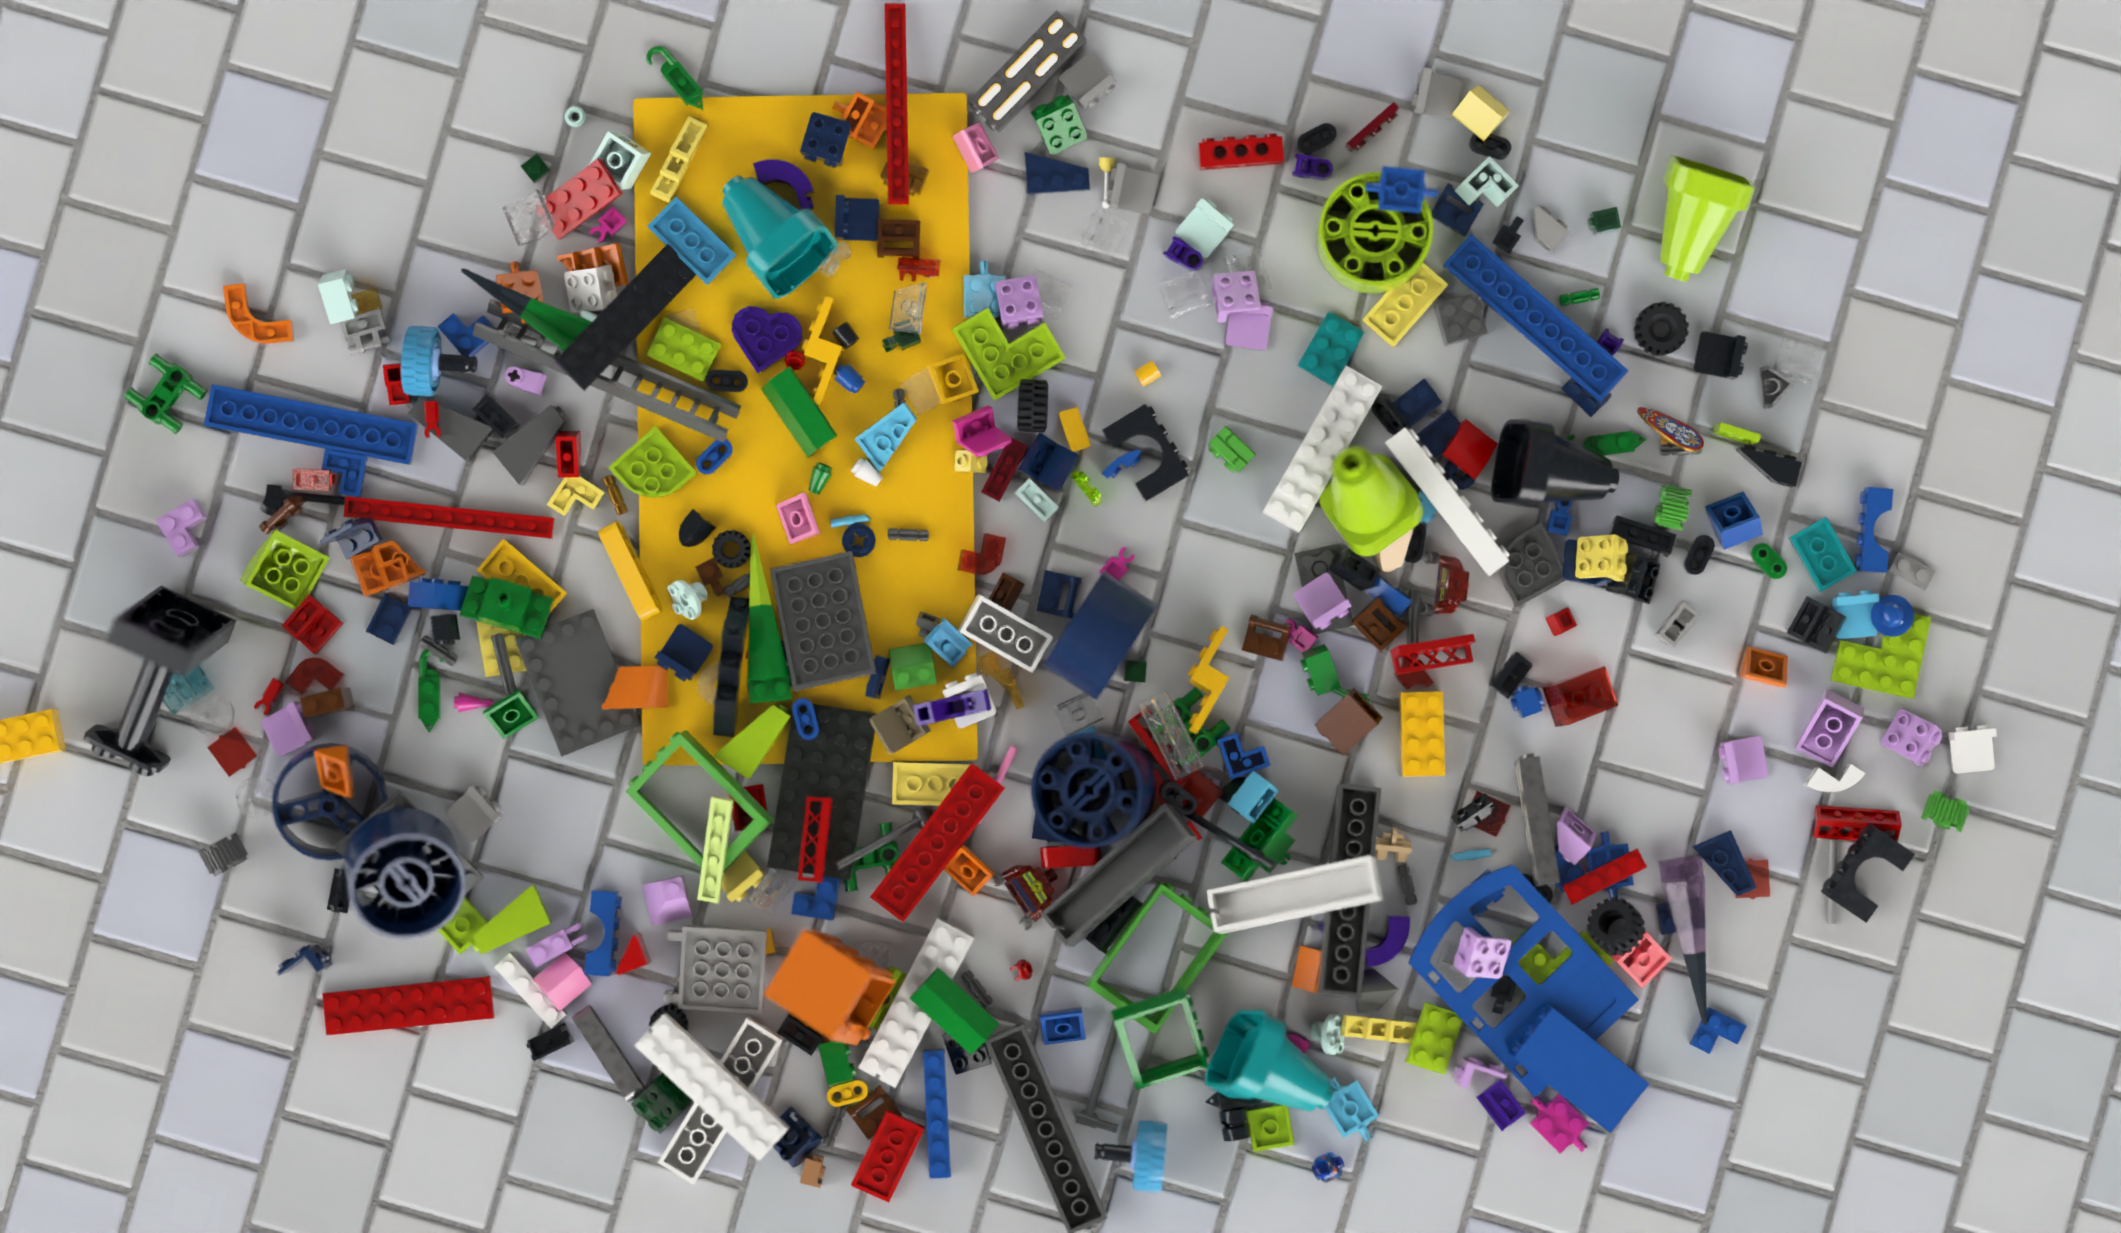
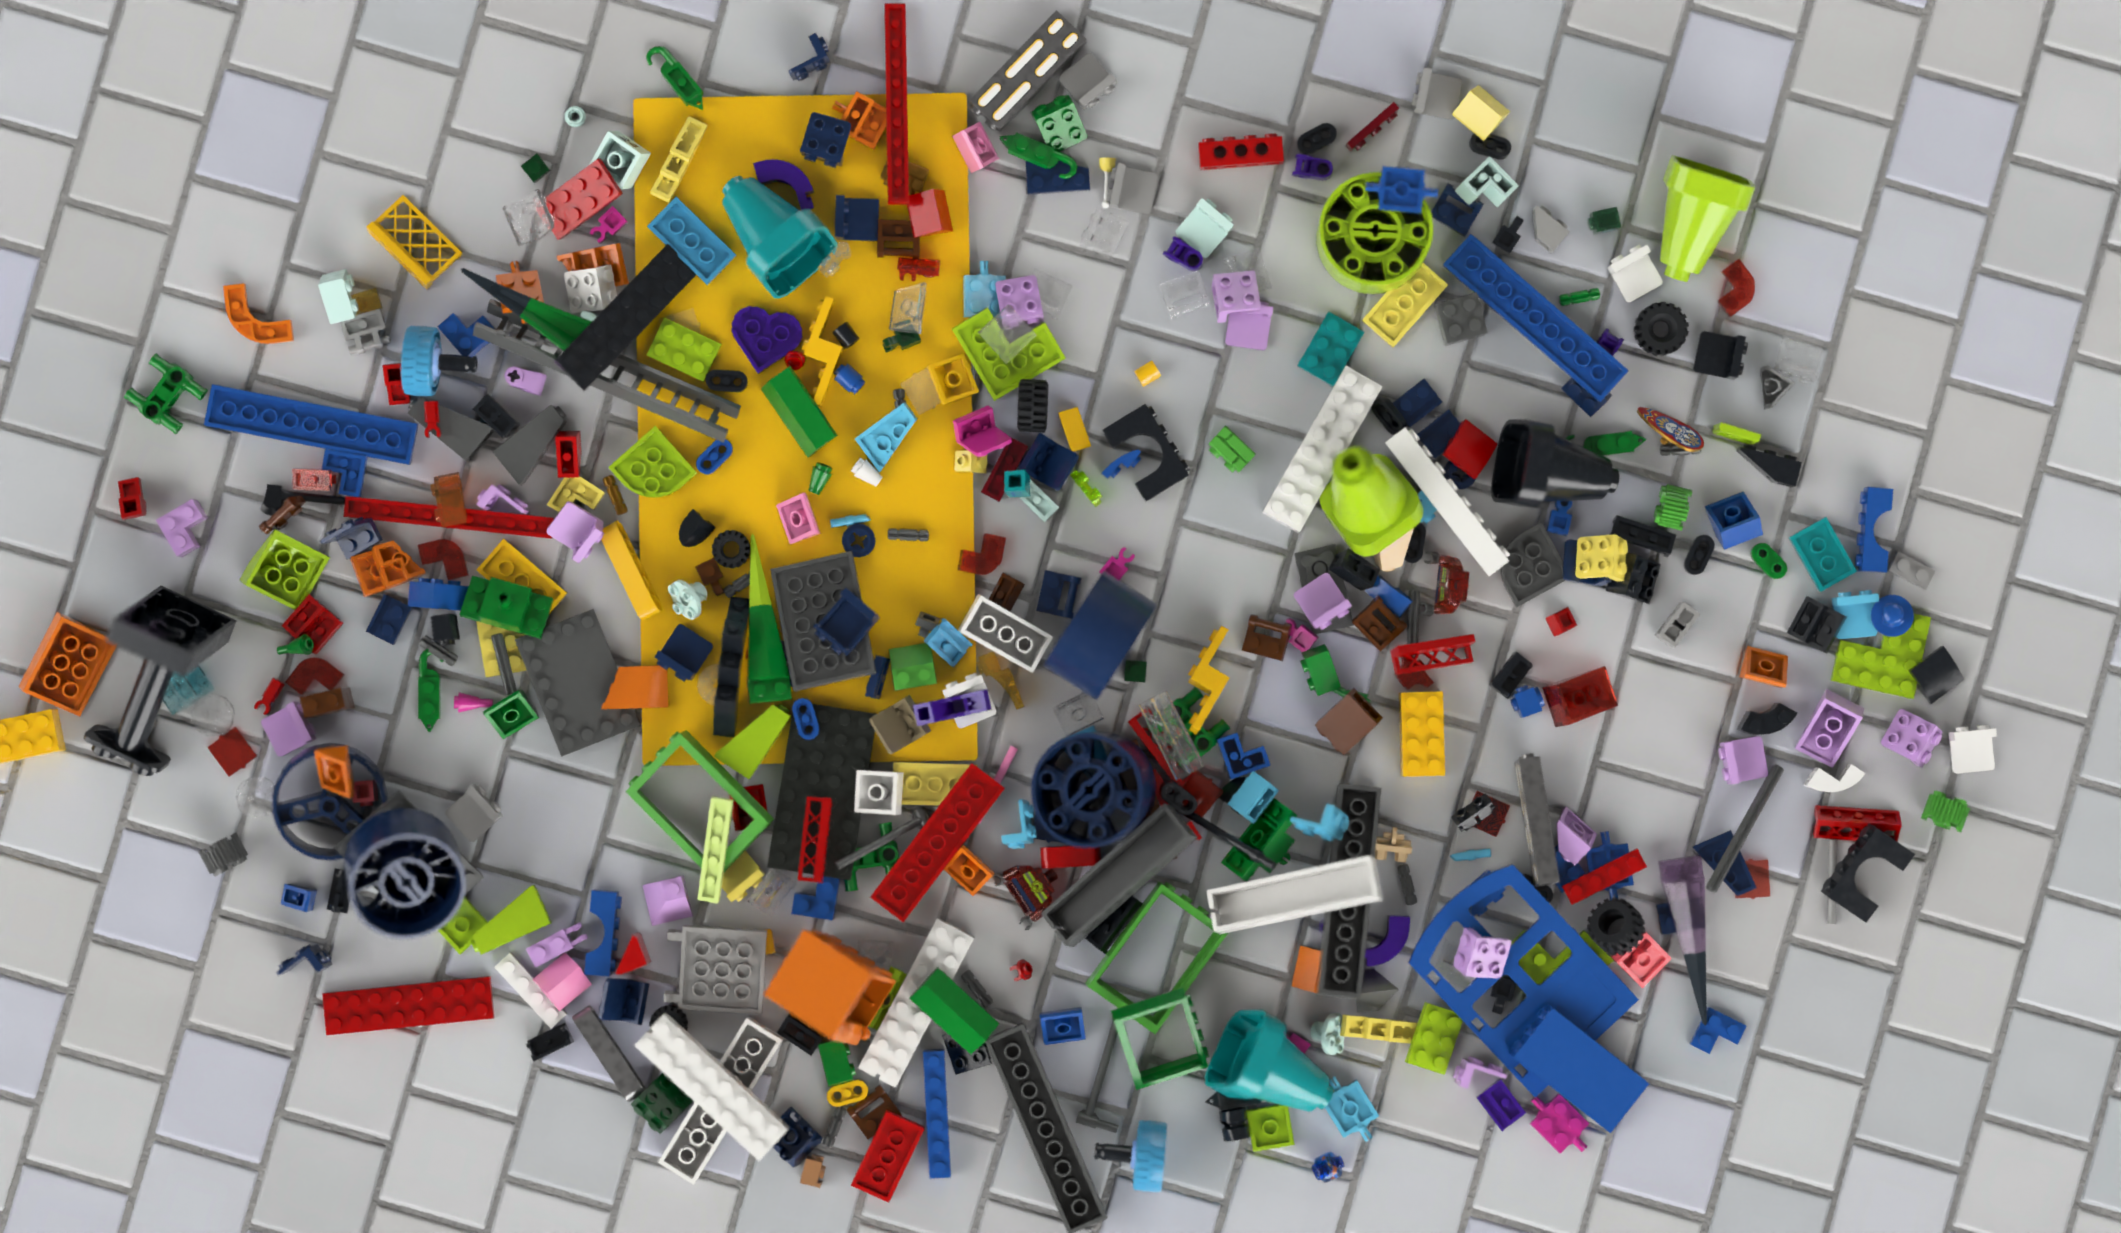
none -> orange slope [18,612,116,717]
none -> red brick [118,477,147,520]
none -> green cone [277,634,314,655]
none -> blue slope [281,884,317,912]
none -> coral brick [353,780,379,806]
none -> yellow fence [366,195,462,290]
none -> clear red plate [417,539,469,580]
none -> clear orange brick [430,472,468,527]
none -> lavender bracket [477,484,530,515]
none -> lavender bracket [547,501,604,563]
none -> dark blue bracket [599,978,650,1025]
none -> dark blue bracket [788,33,830,81]
none -> dark blue panel [813,587,880,656]
none -> white slope [854,770,904,815]
none -> slope [907,189,953,238]
none -> clear plate [978,304,1037,364]
none -> green plate [1000,132,1077,179]
none -> medium azure bracket [1001,799,1037,849]
none -> teal brick [1004,470,1030,498]
none -> medium azure bracket [1290,804,1349,842]
none -> white bracket [1607,244,1663,303]
none -> dark grey axle [1706,764,1784,893]
none -> clear red plate [1717,259,1755,317]
none -> black brick [1737,703,1798,735]
none -> black slope [1909,646,1964,704]

